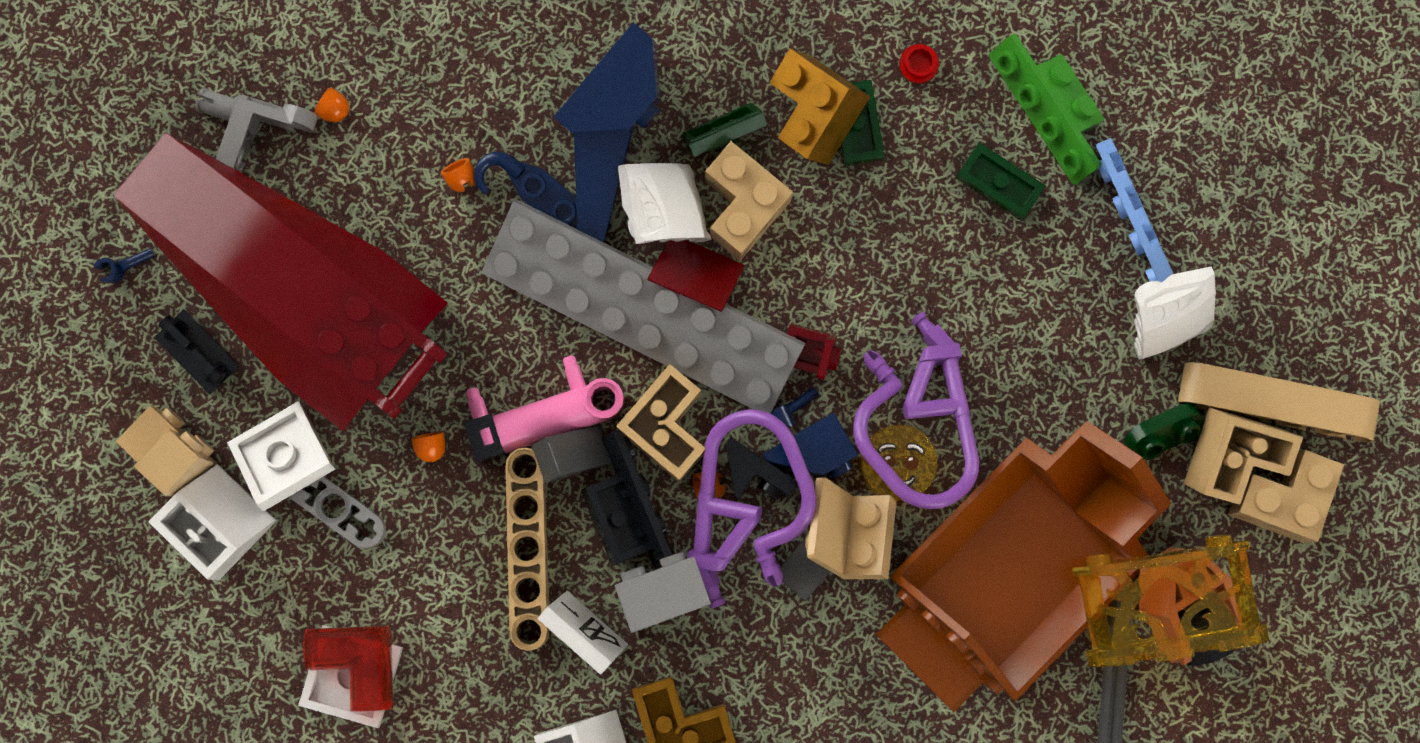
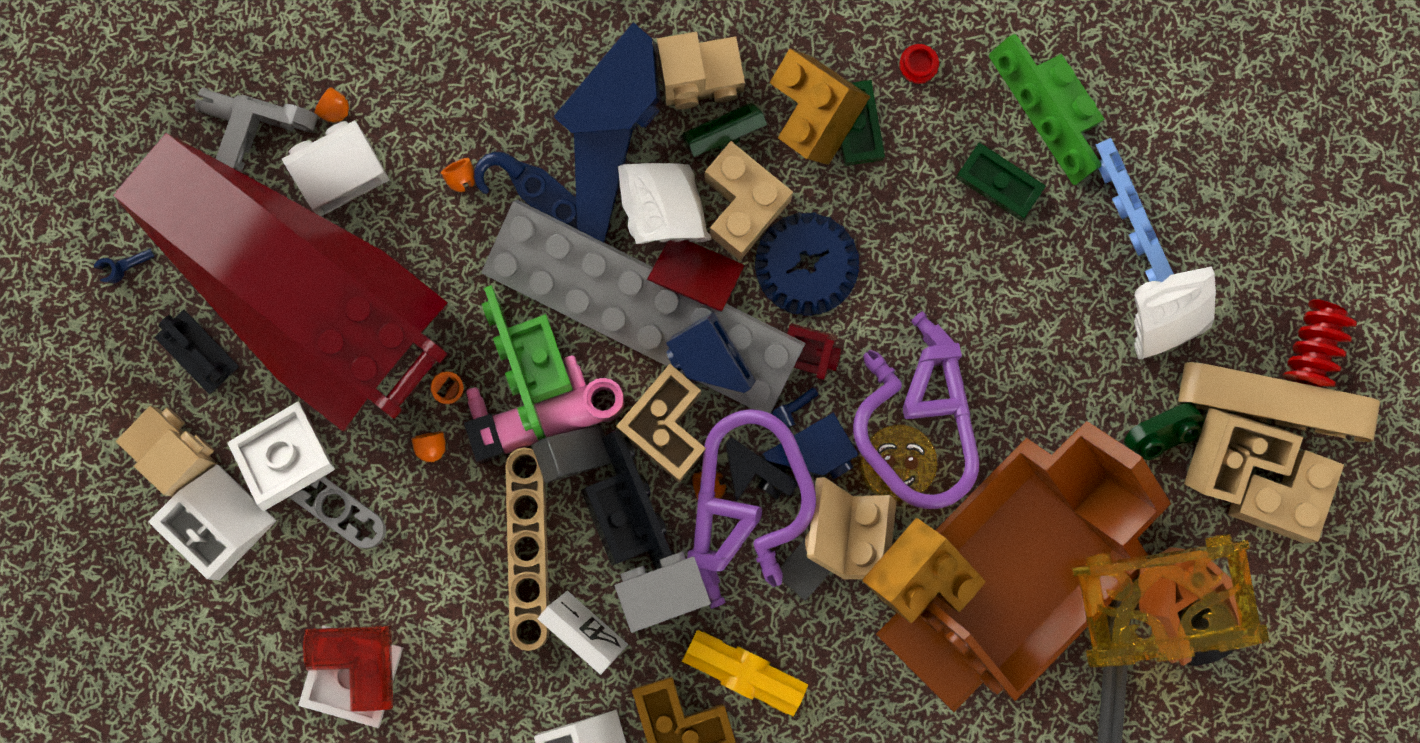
none -> white slope [282,120,390,216]
none -> orange hinge [430,371,464,404]
none -> bright green bracket [481,285,573,441]
none -> tan brick [657,32,745,109]
none -> dark blue slope [666,311,756,393]
none -> yellow piece [682,630,808,717]
none -> dark blue gear [755,212,859,316]
none -> pearl gold brick [862,518,986,624]
none -> red piece [1283,299,1357,387]

